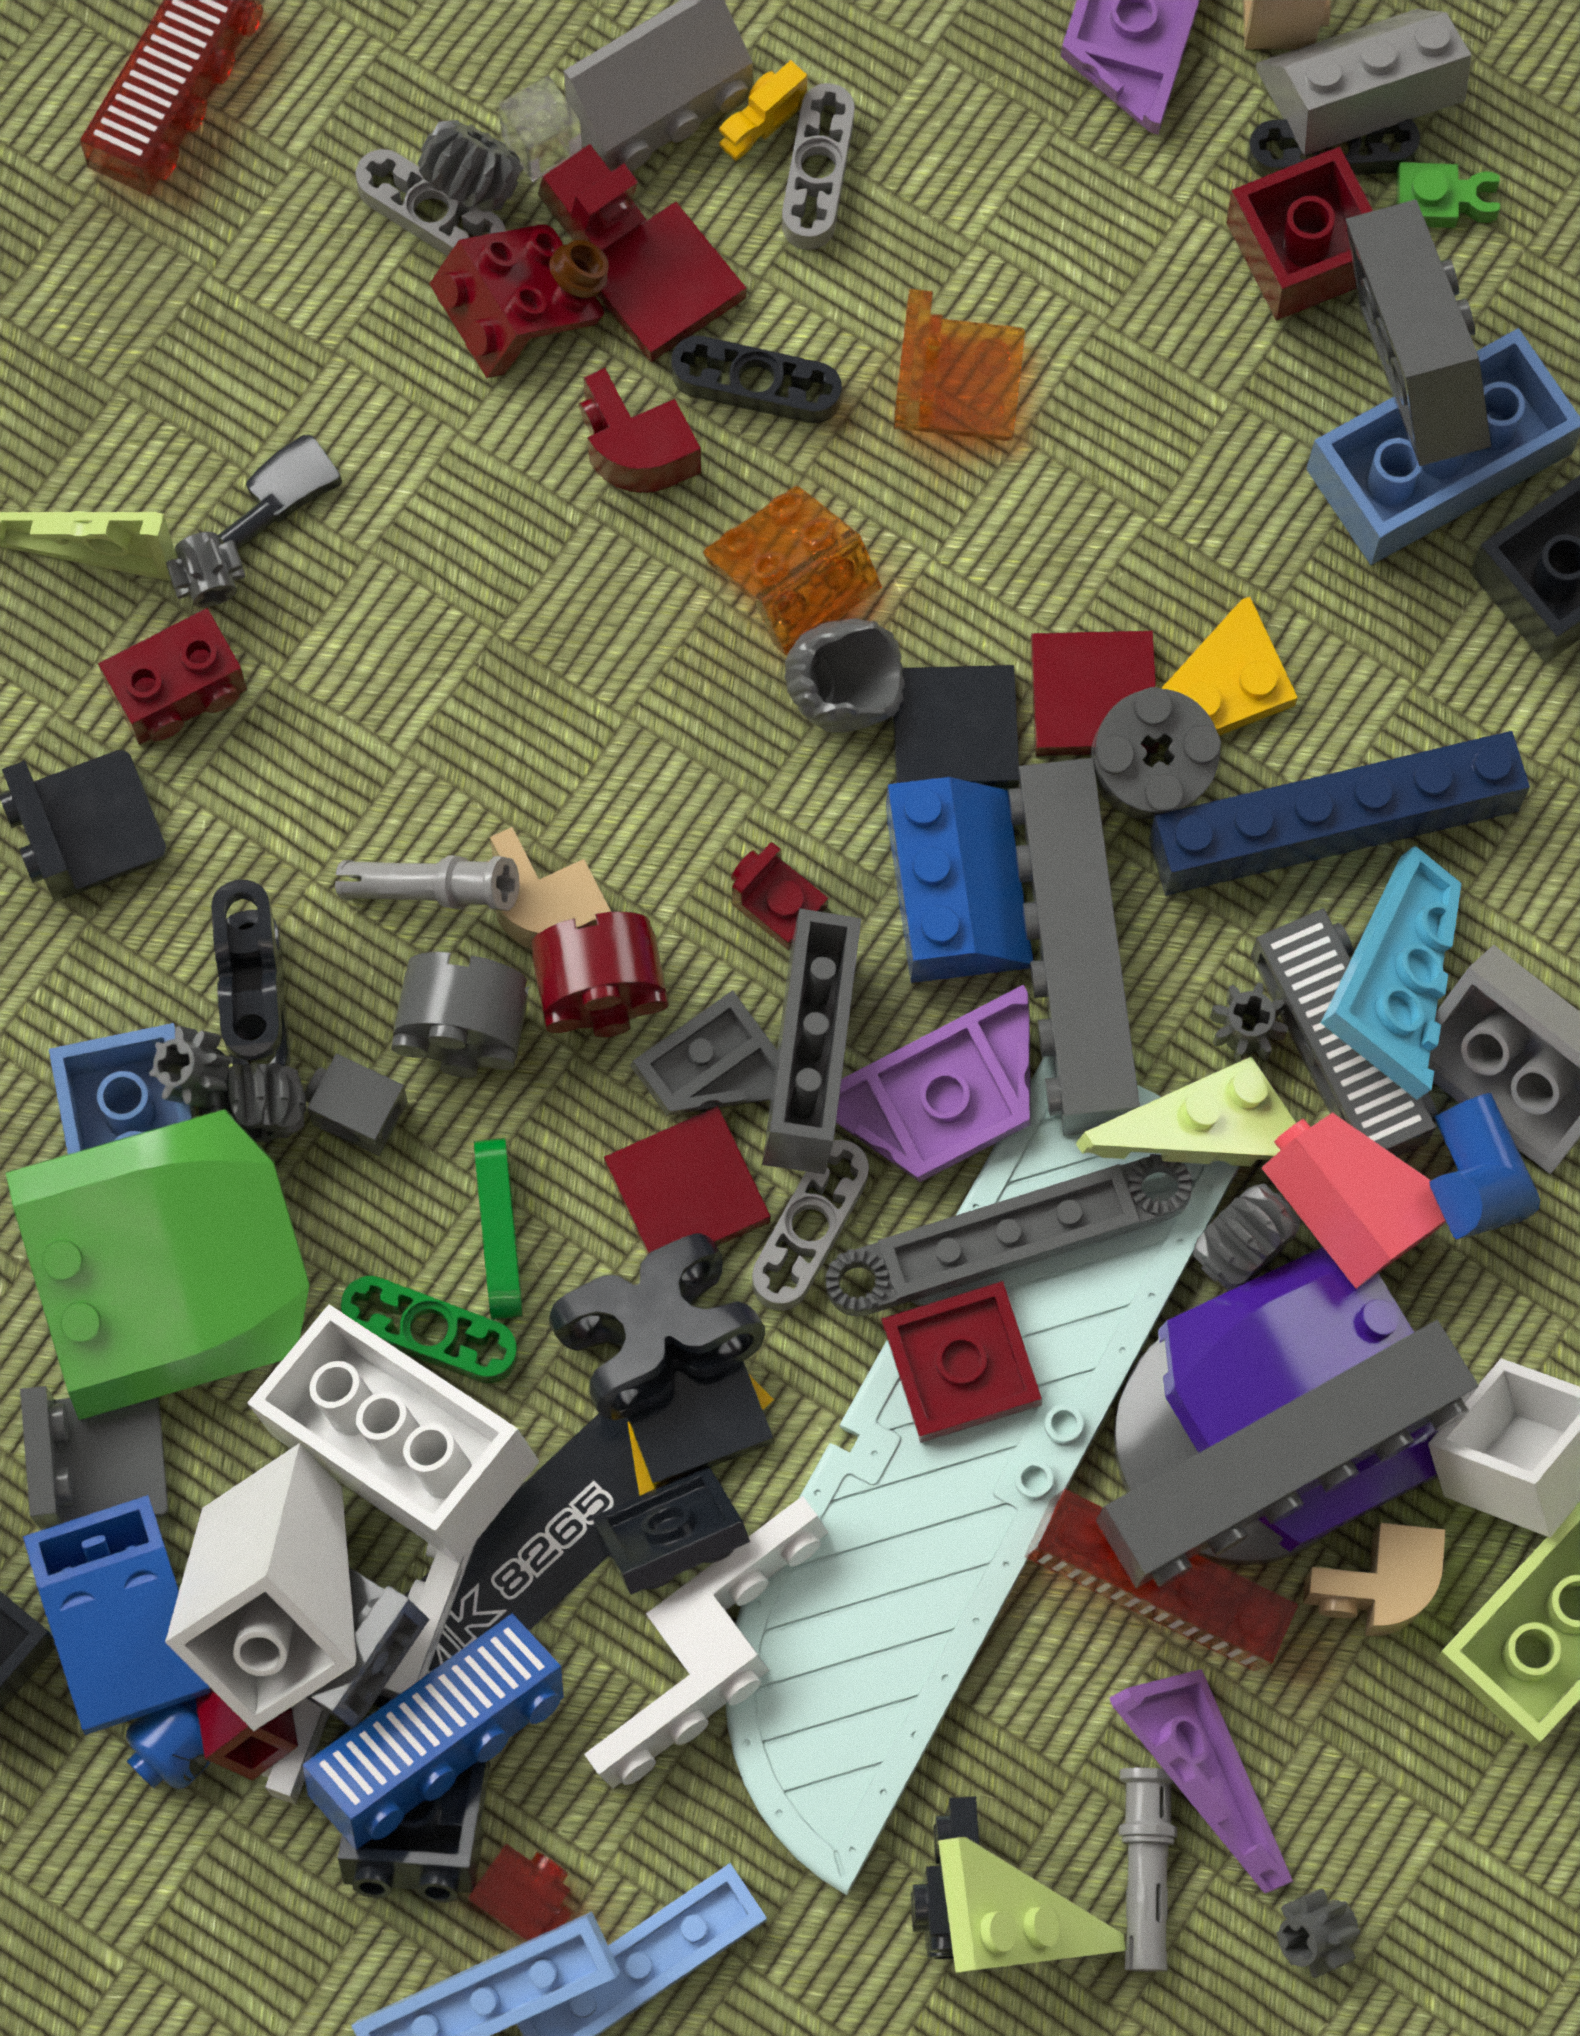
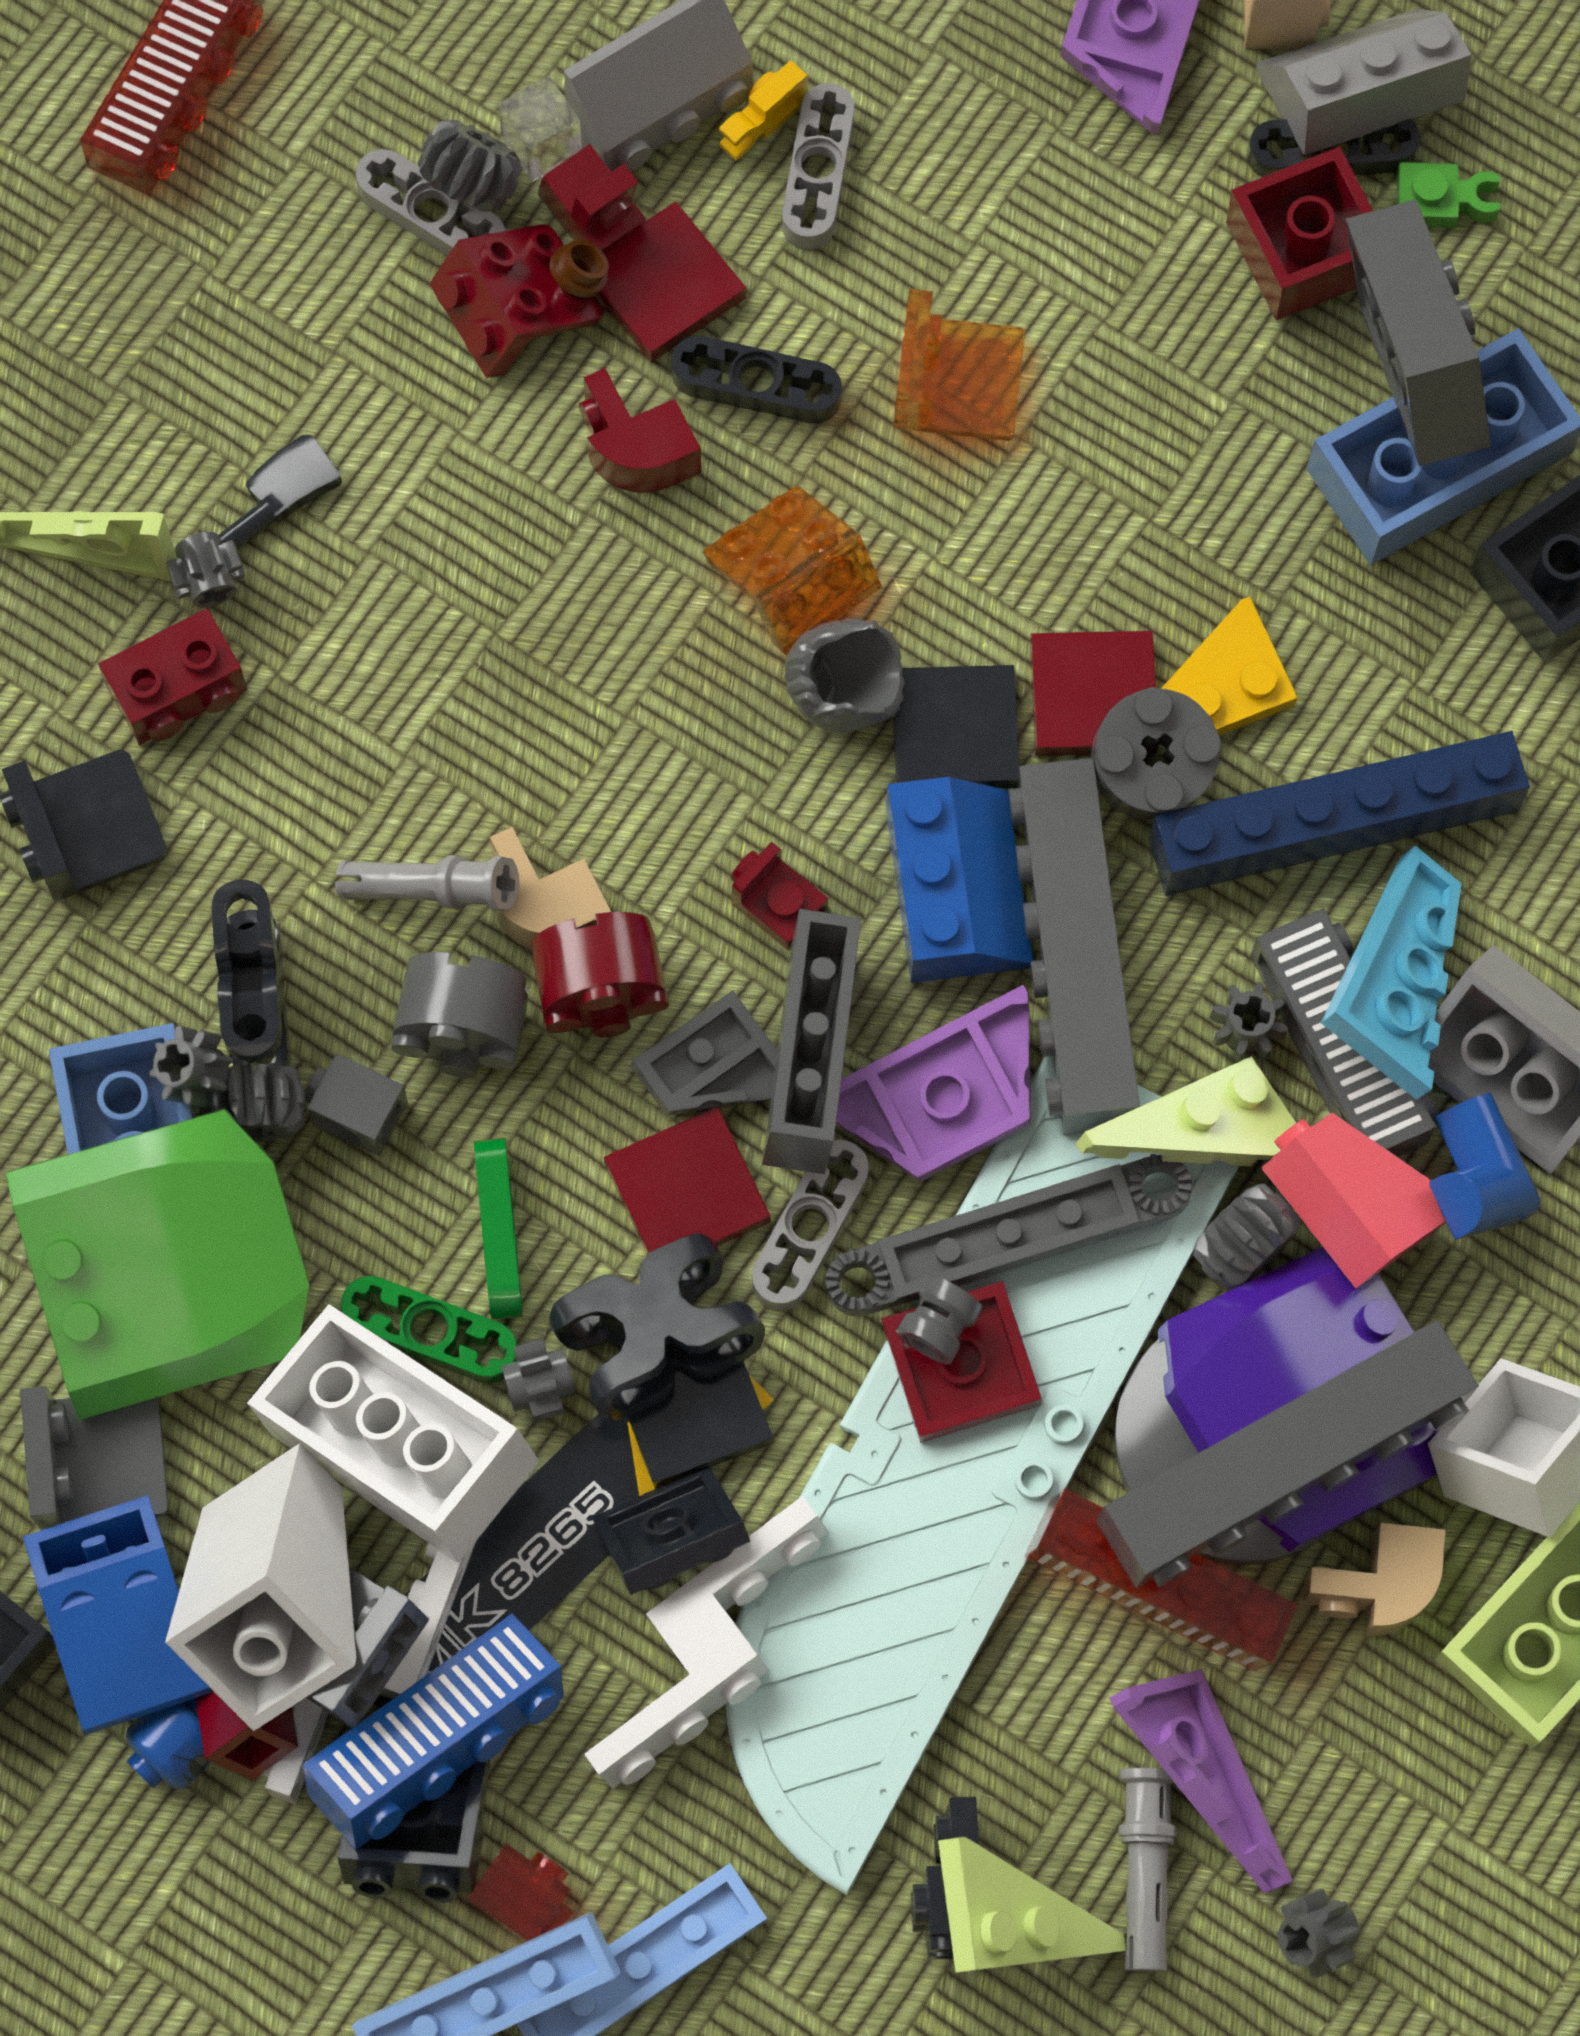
none -> dark grey gear [501,1338,576,1422]
none -> dark grey wheel [896,1276,984,1365]

